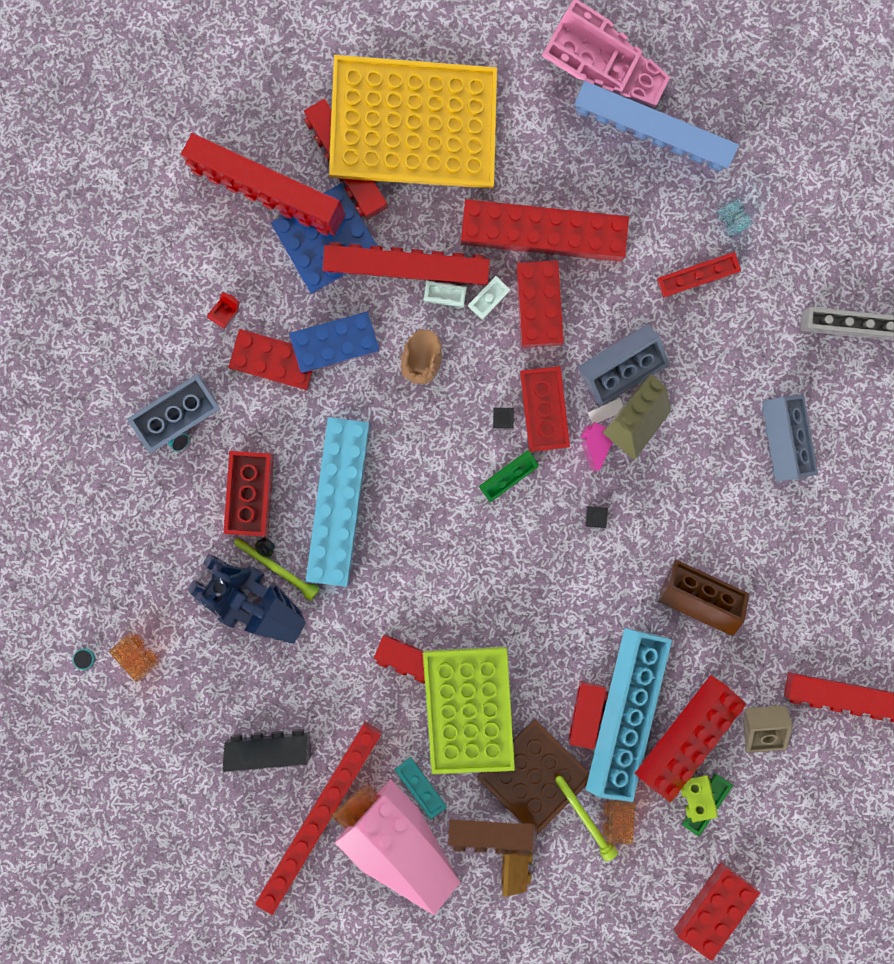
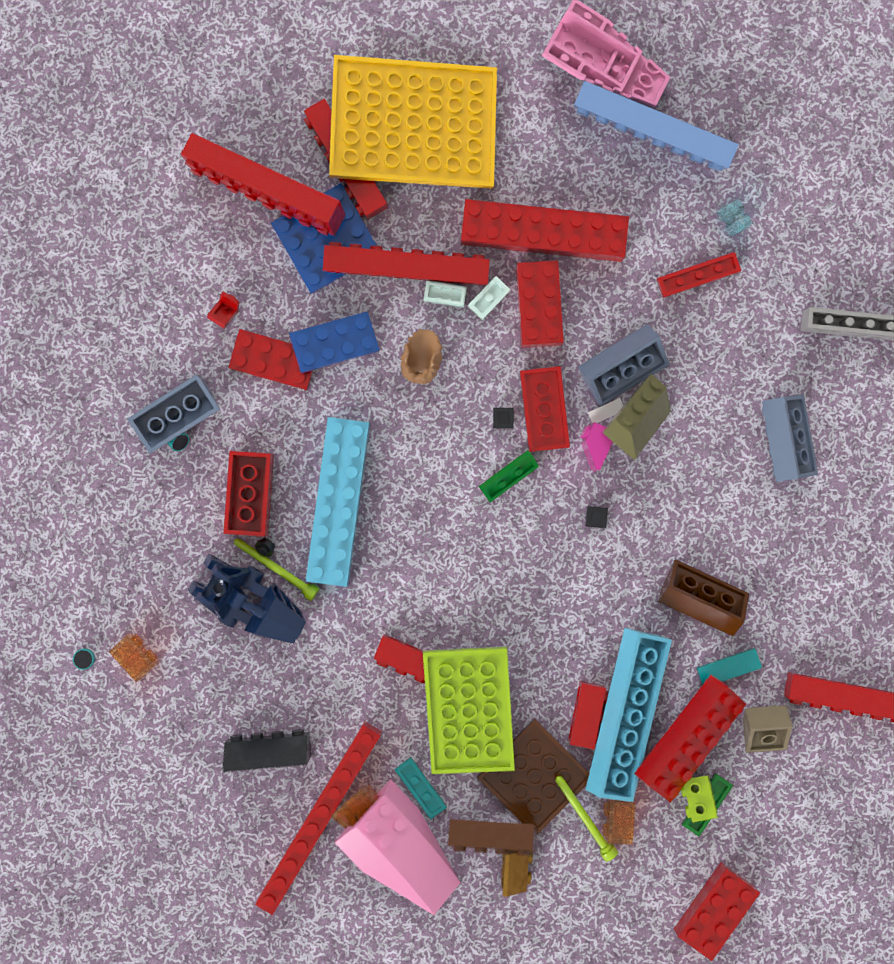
none -> teal tile [696,648,762,685]

